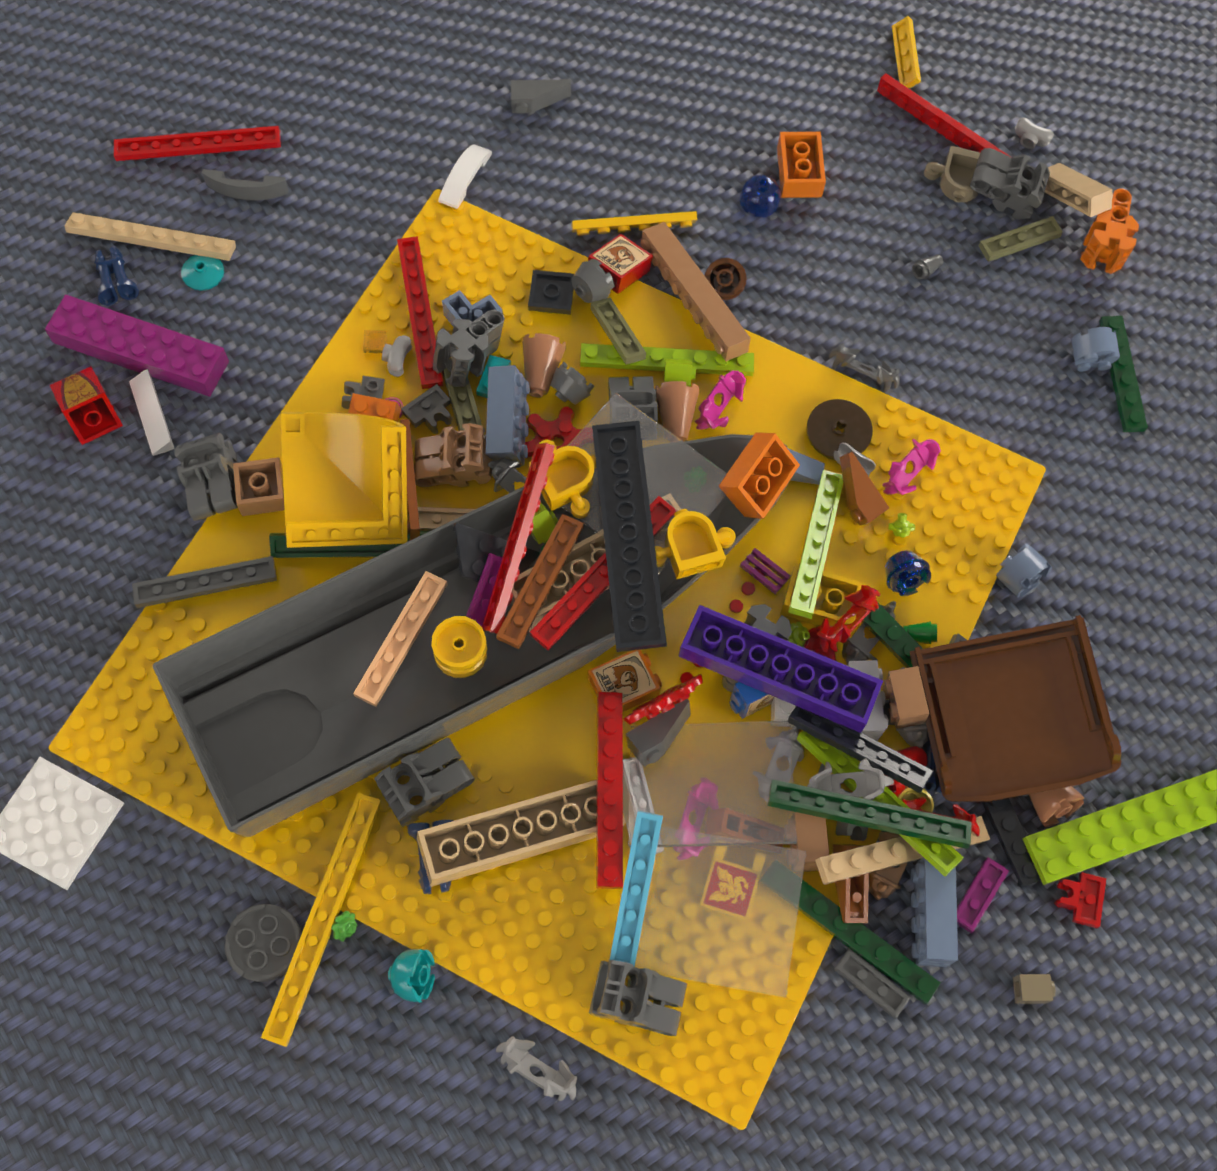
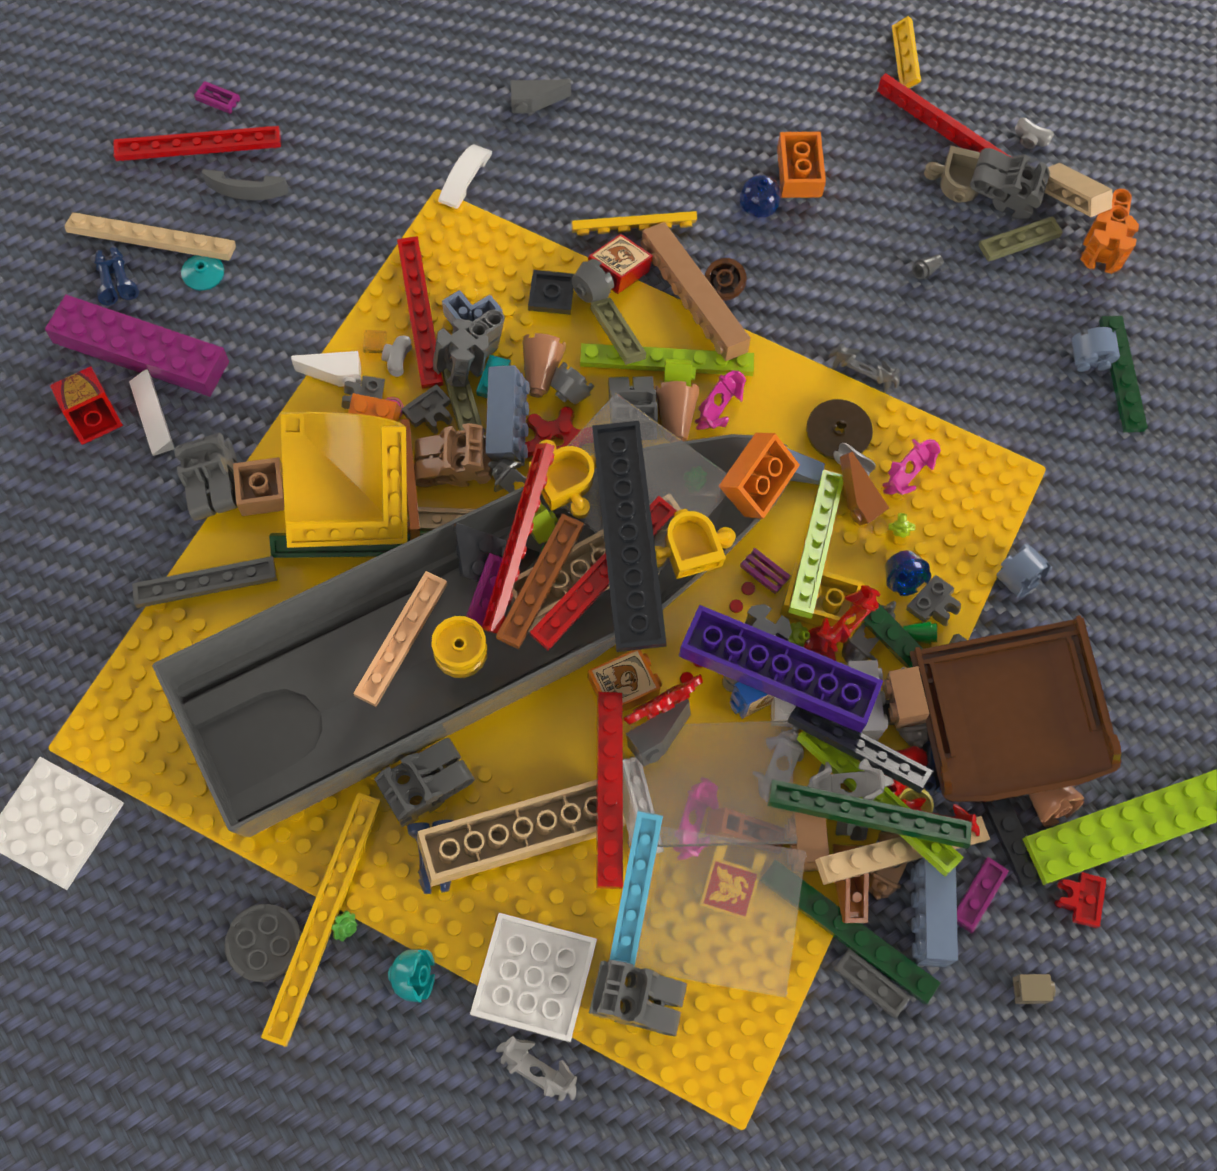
none -> magenta tile [194,81,241,114]
none -> white slope [291,351,362,387]
none -> white plate [470,913,597,1042]
none -> dark grey plate [906,575,961,626]

